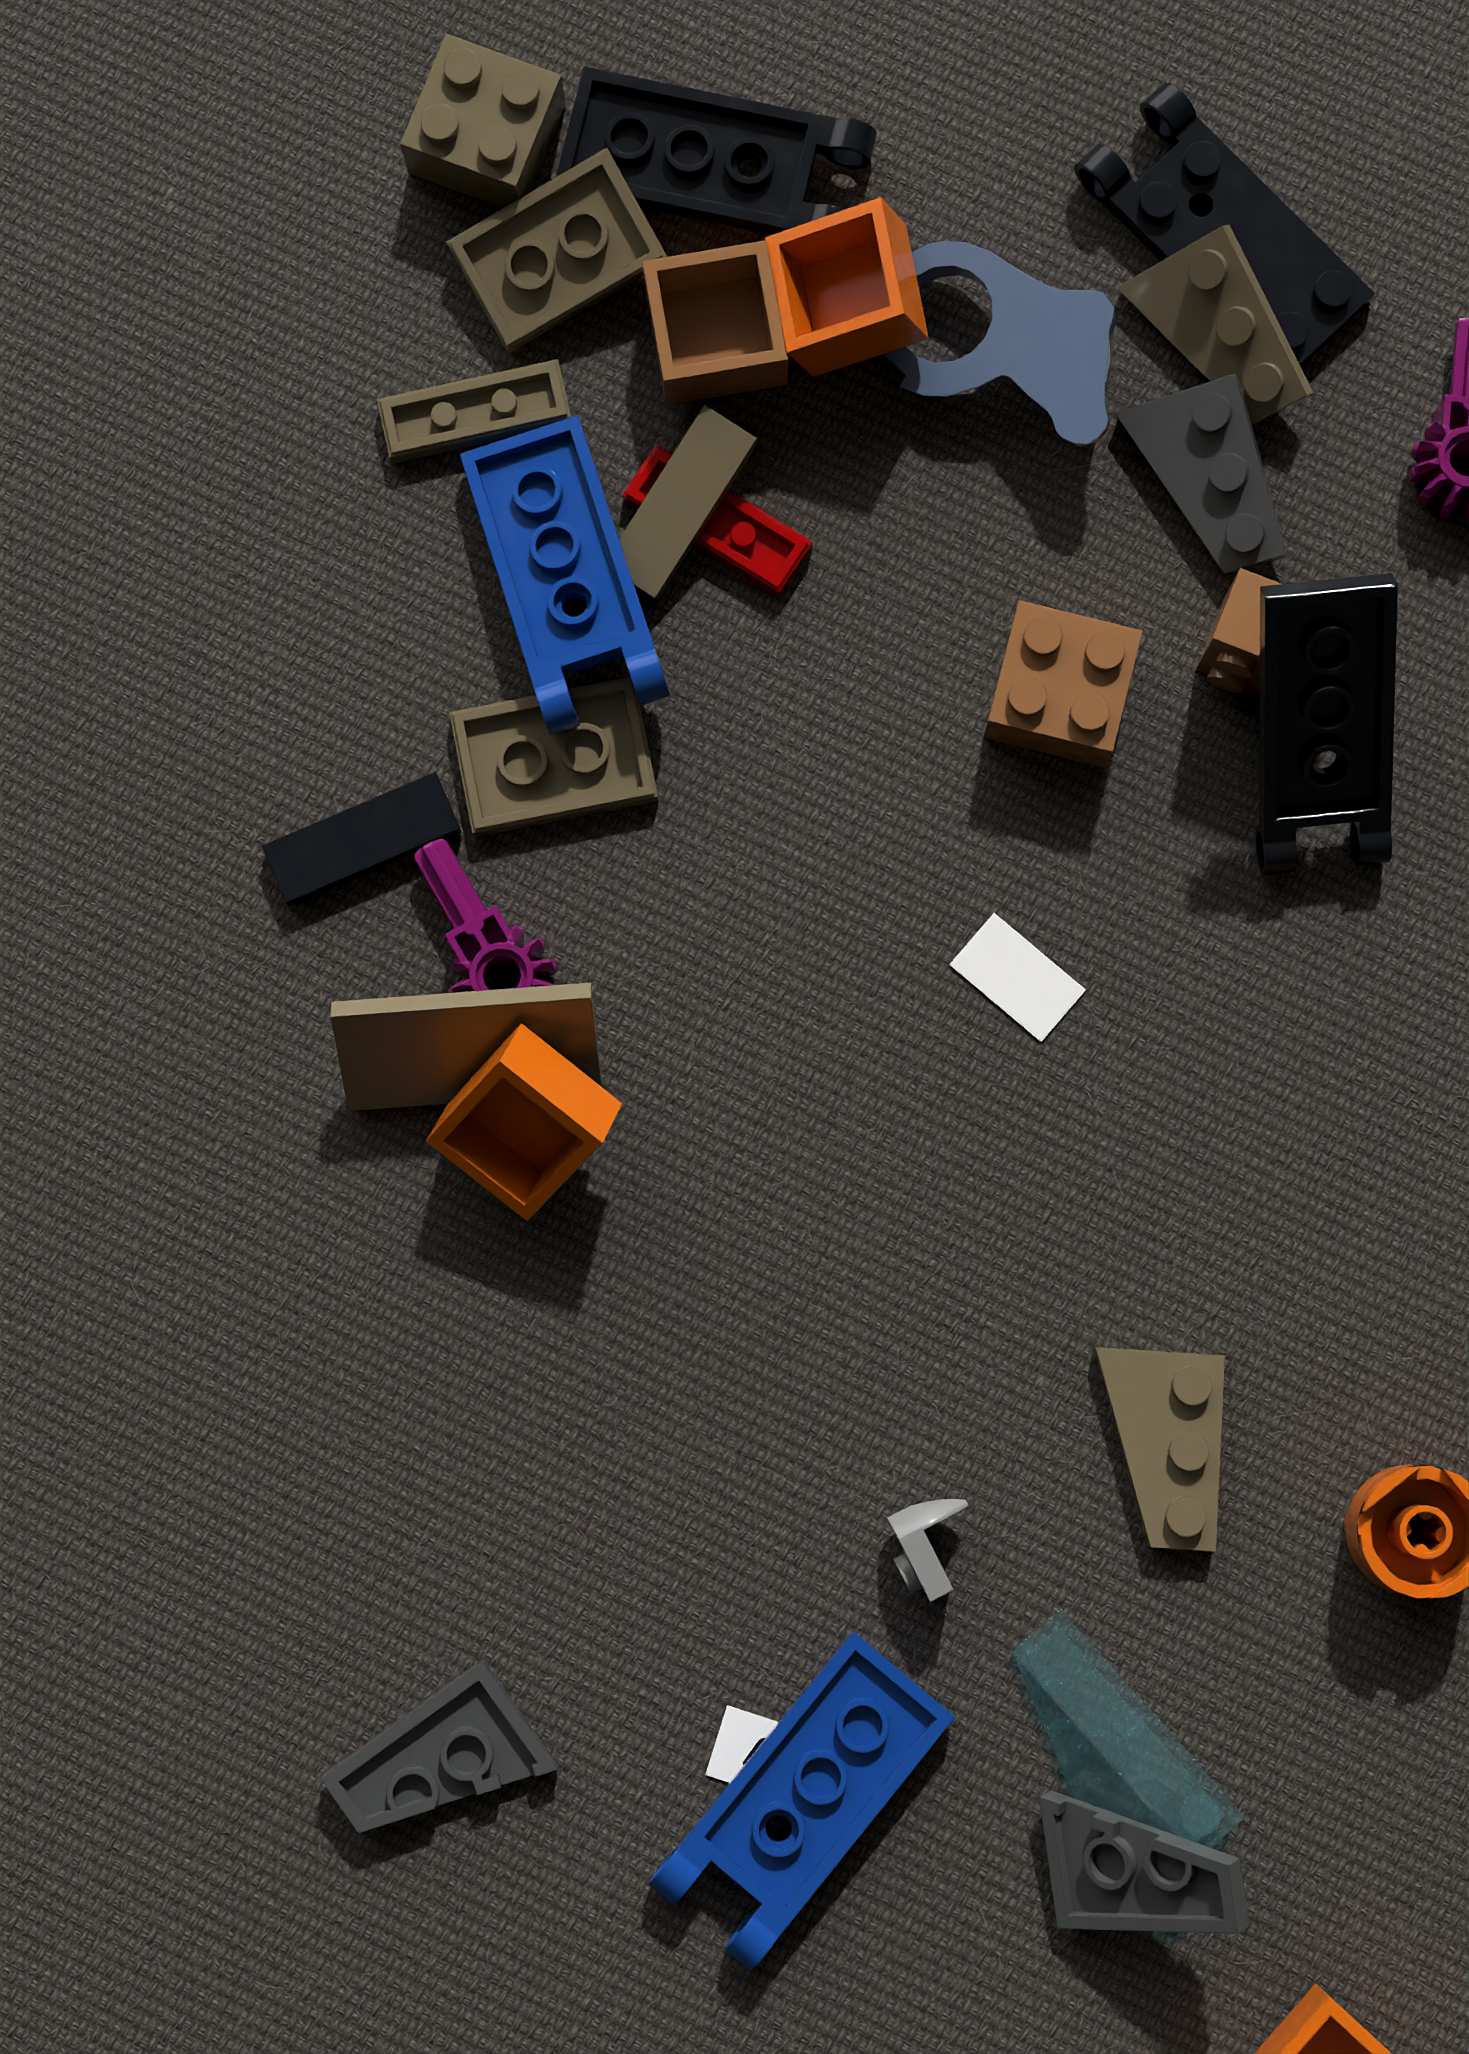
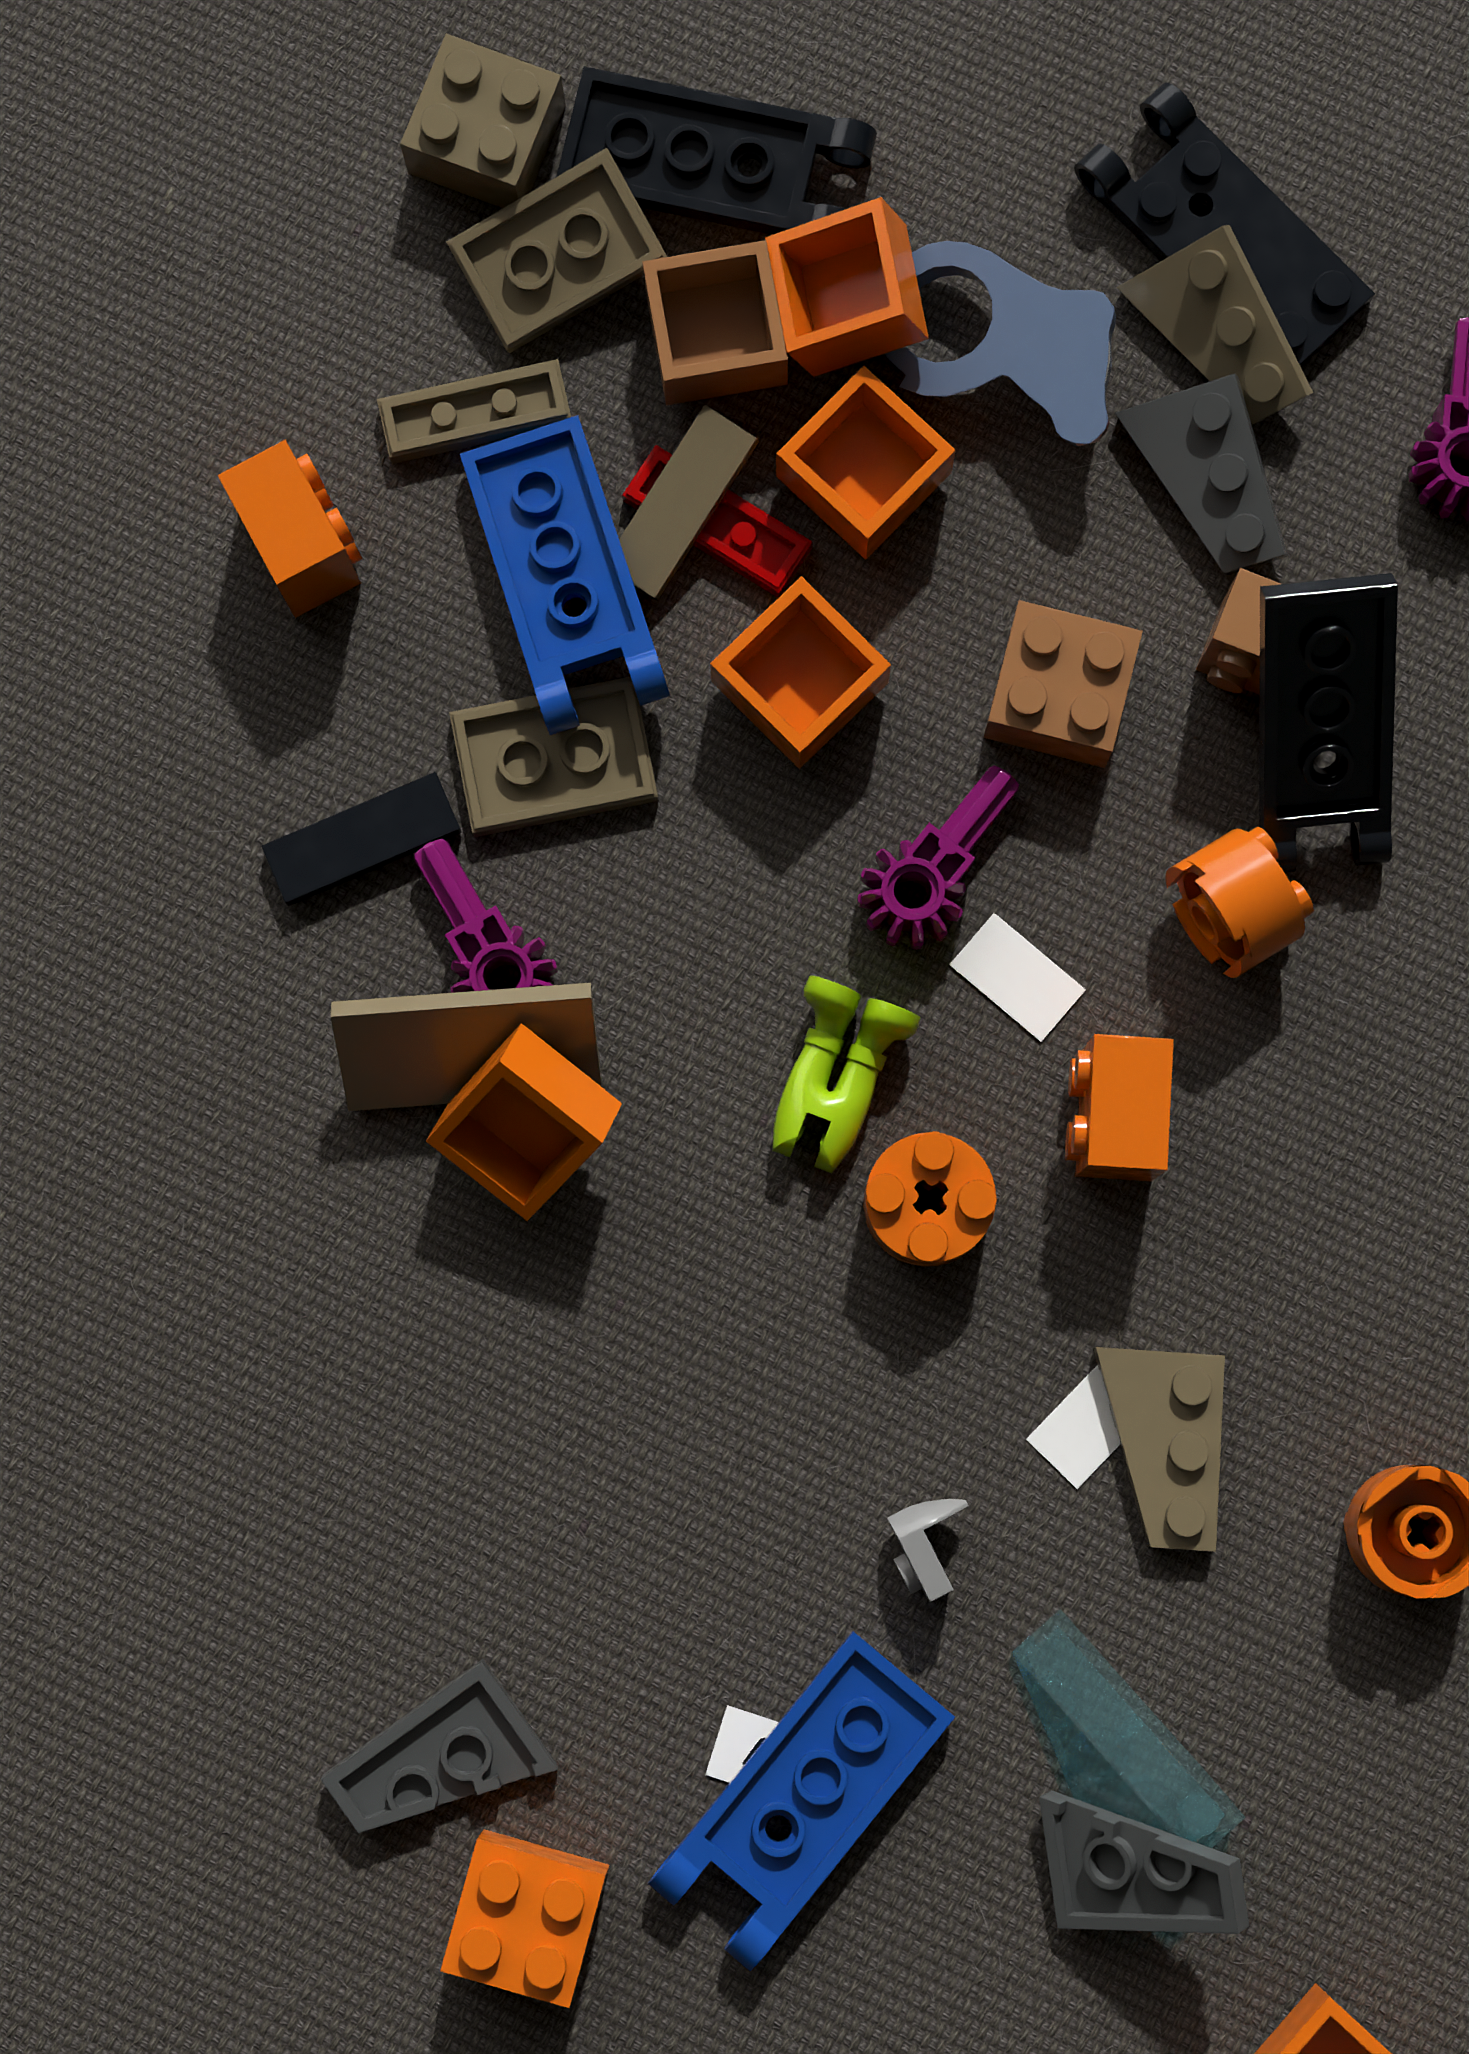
none -> orange piece [217,439,363,618]
none -> orange piece [440,1829,609,2008]
none -> orange piece [710,576,891,769]
none -> lime piece [772,975,921,1174]
none -> orange piece [776,366,956,560]
none -> magenta gear [857,765,1019,949]
none -> orange brick [864,1131,997,1266]
none -> white sticker [1026,1365,1121,1489]
none -> orange piece [1065,1034,1174,1181]
none -> orange brick [1165,827,1314,978]

